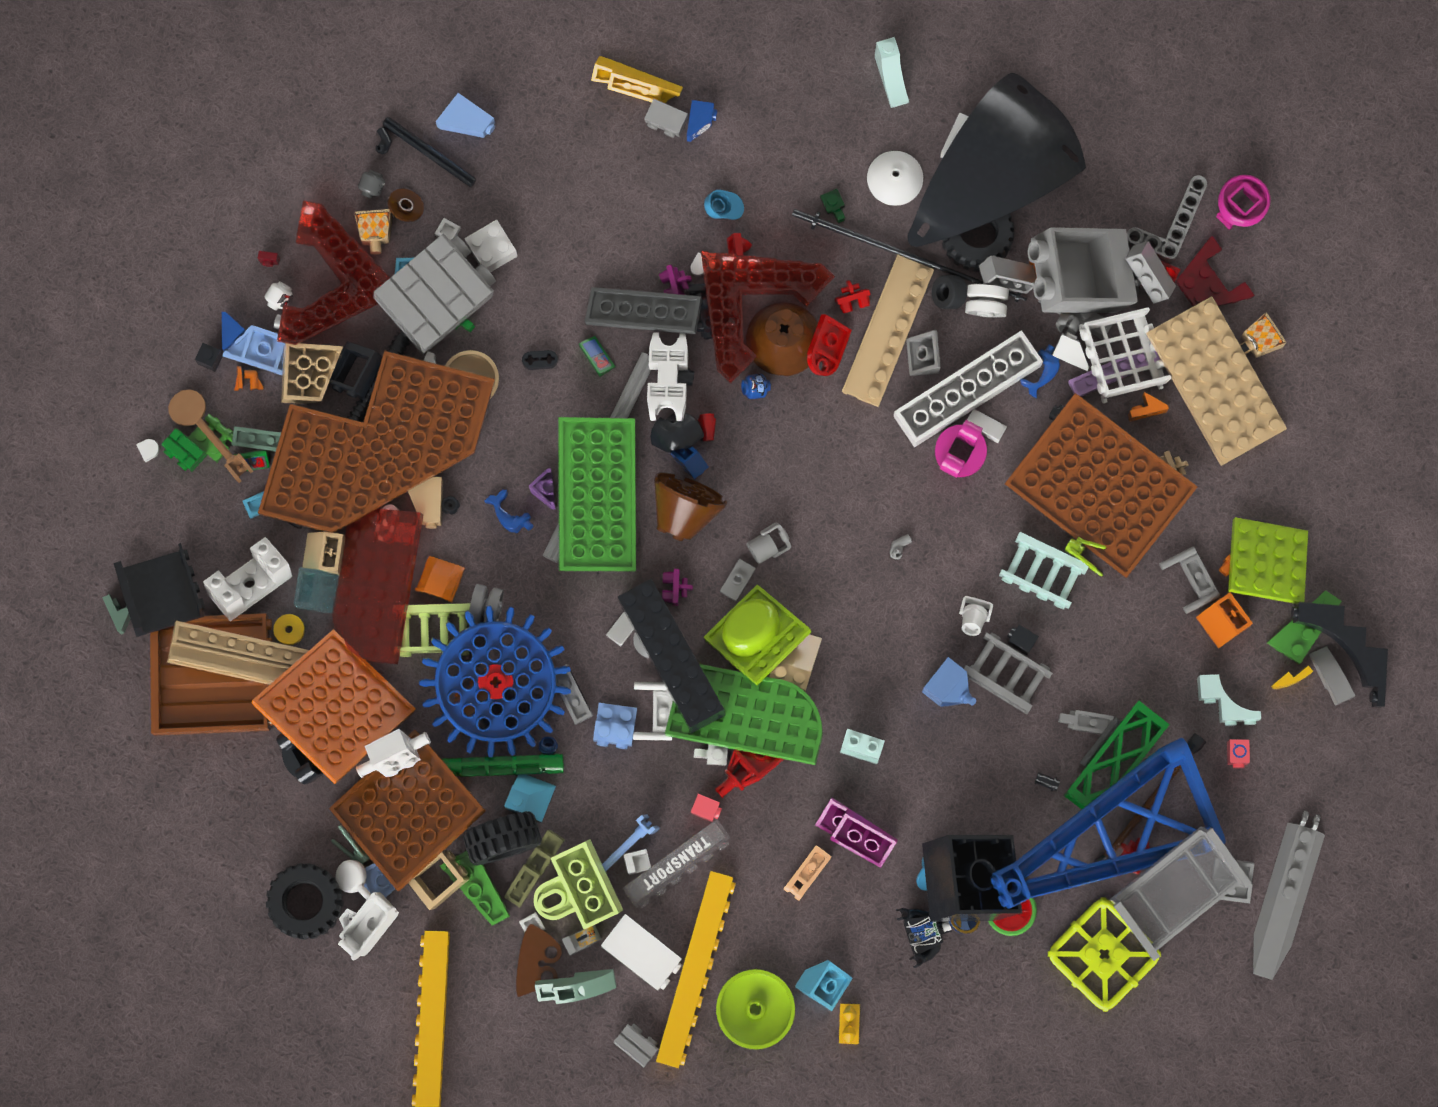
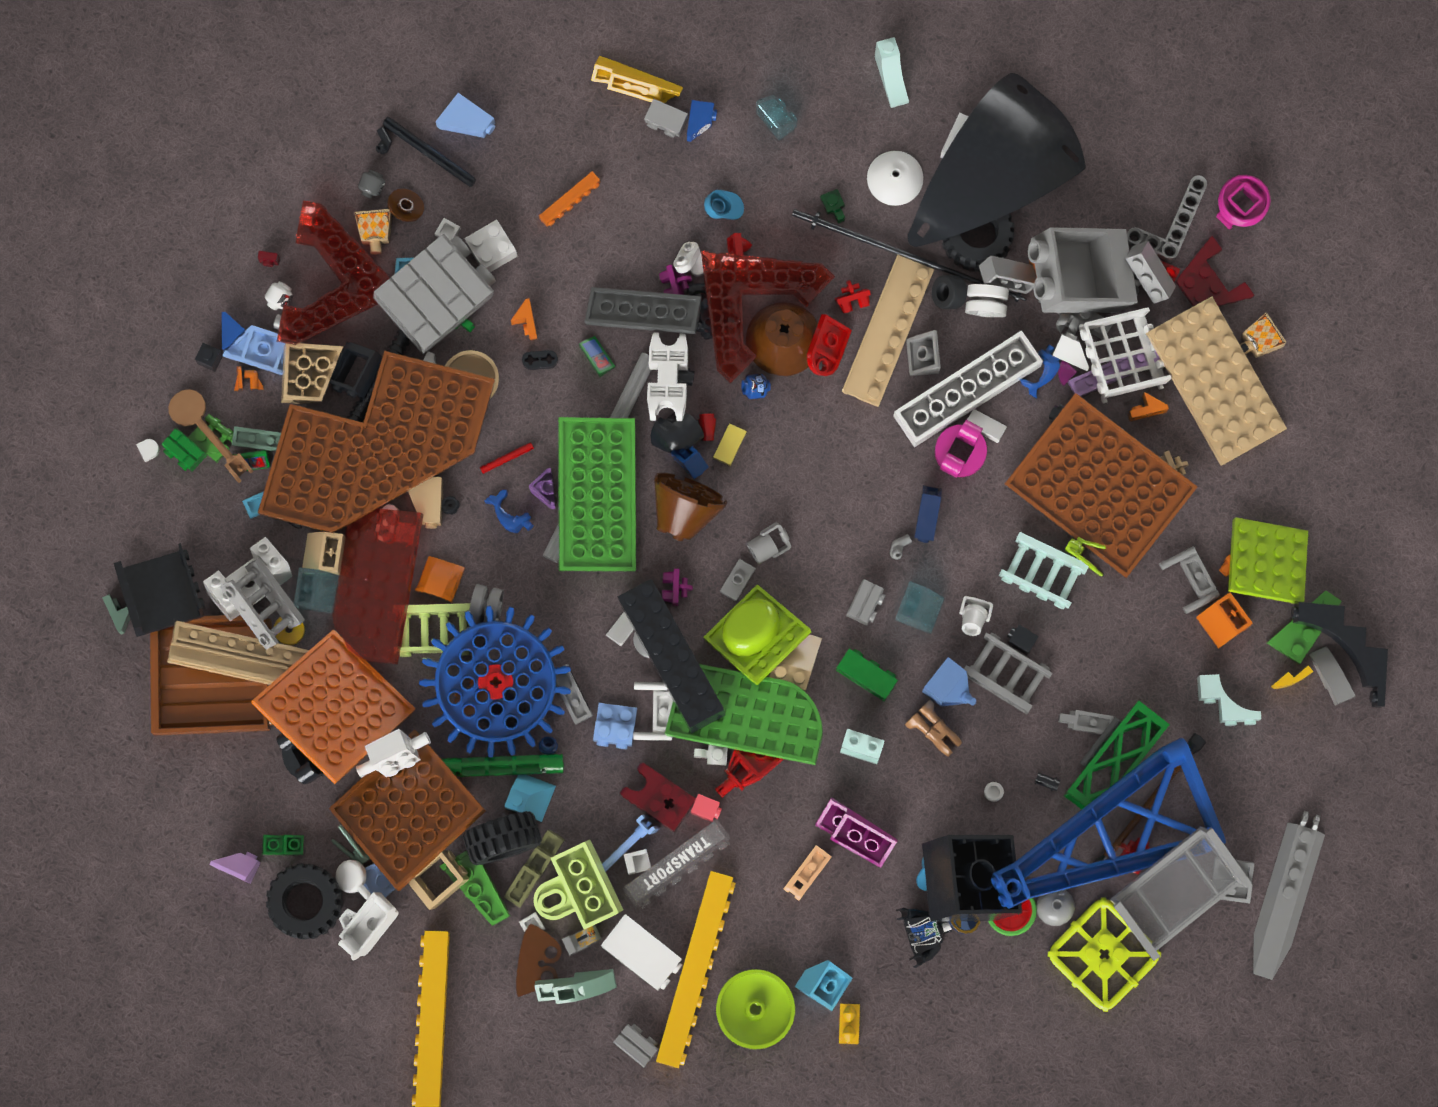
coral brick [1227,739,1250,769] -> none
none -> lavender slope [209,852,261,884]
none -> light grey fence [221,558,305,650]
none -> green slope [262,835,304,855]
none -> red bar [479,442,534,474]
none -> orange slope [511,298,537,340]
none -> orange piece [539,171,600,227]
none -> dark red brick [619,763,696,833]
none -> white plate [673,242,700,273]
none -> light yellow tile [713,423,747,466]
none -> clear light blue slope [756,94,797,141]
none -> green brick [836,649,898,702]
none -> light grey brick [846,579,886,626]
none -> clear light blue slope [895,581,944,634]
none -> medium nougat piece [904,699,962,757]
none -> dark blue slope [915,485,942,543]
none -> white tile [984,782,1004,802]
none -> light grey cylinder [1036,890,1075,926]
none -> magenta tile [1058,360,1077,386]

